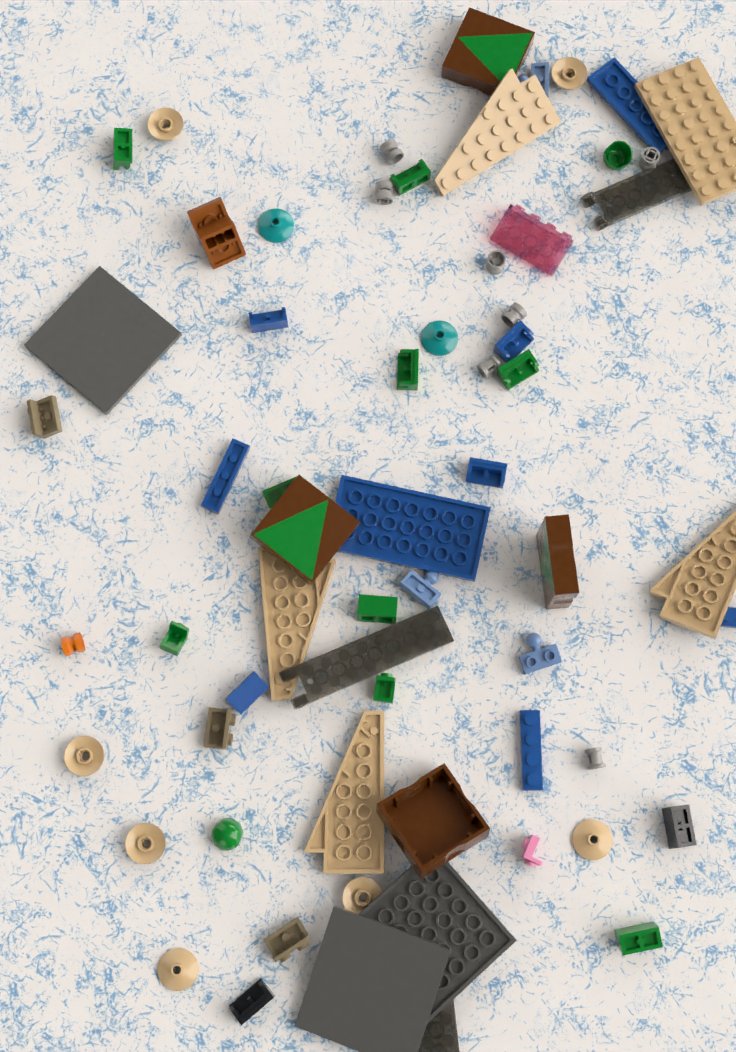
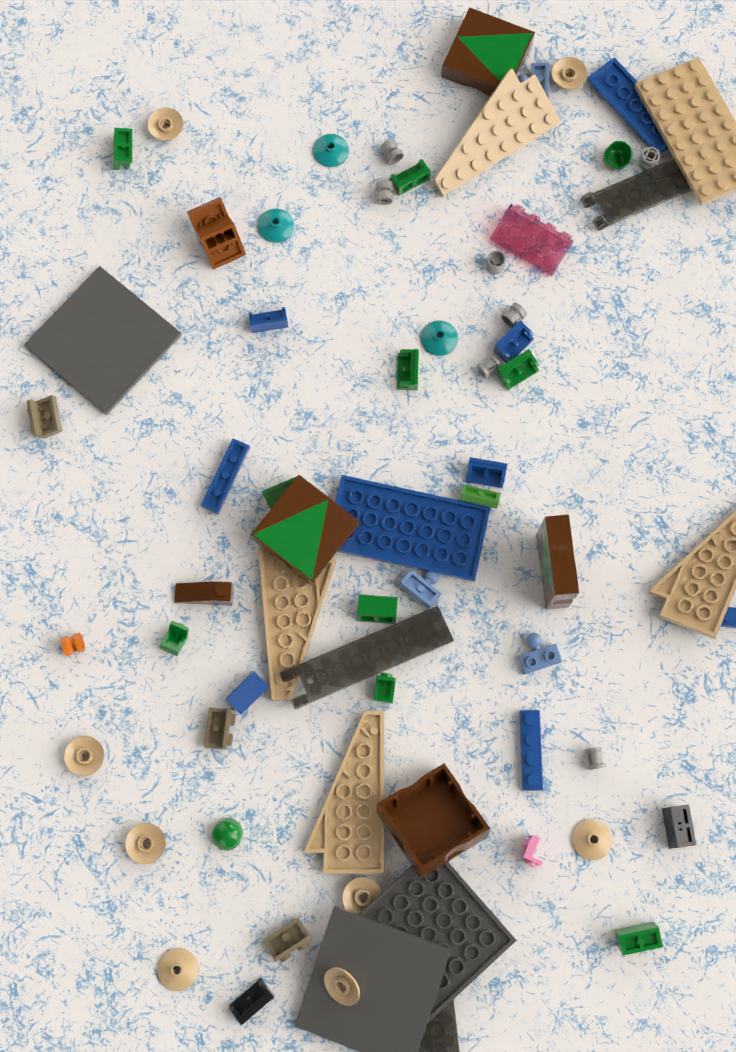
none -> reddish brown slope [174,581,234,606]
none -> teal dish [313,134,349,167]
none -> tan dish [324,967,360,1006]
none -> bright green plate [460,484,501,509]

